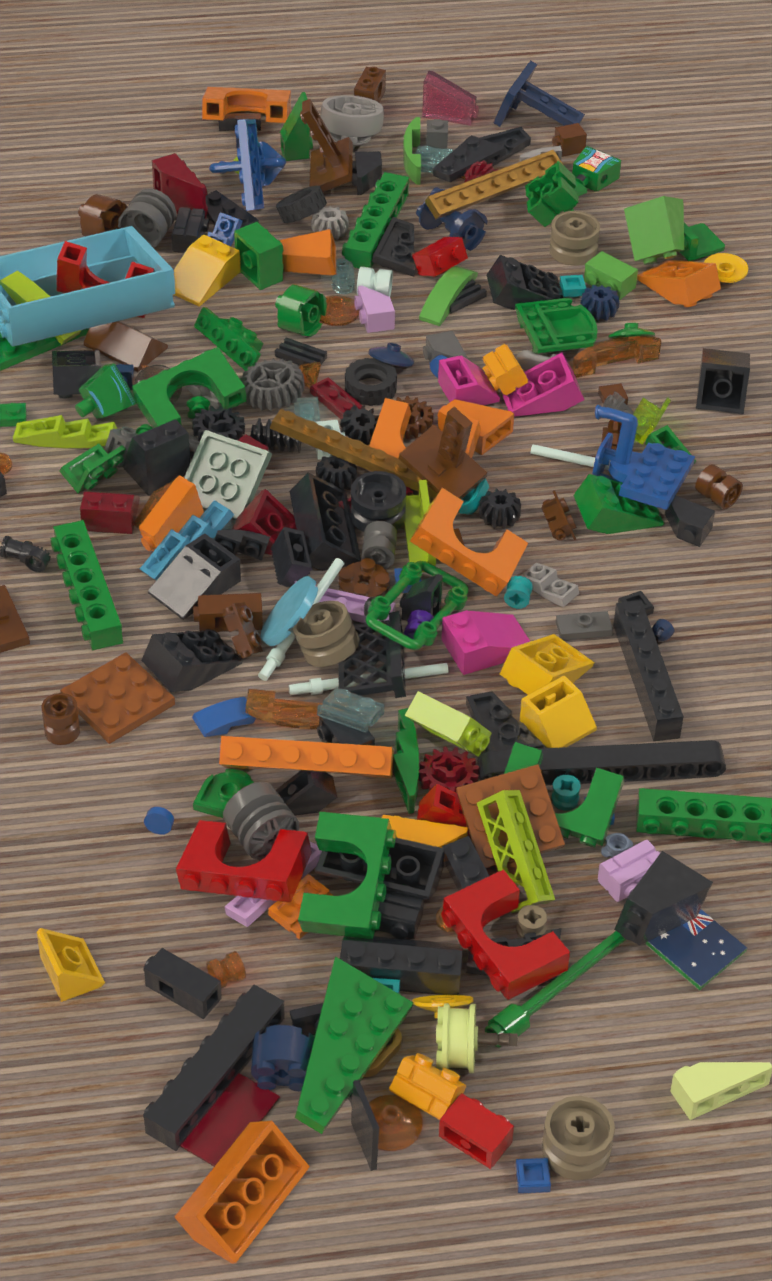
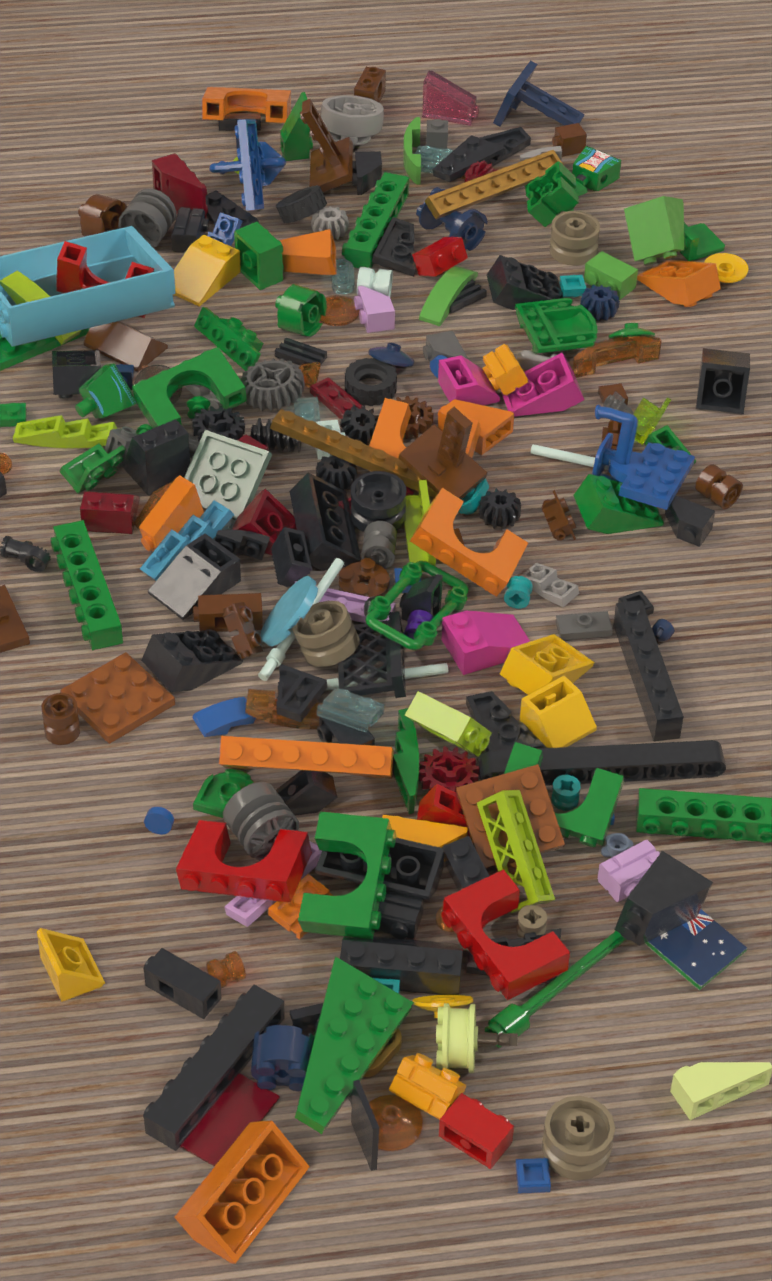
none -> black wing [276,664,328,722]

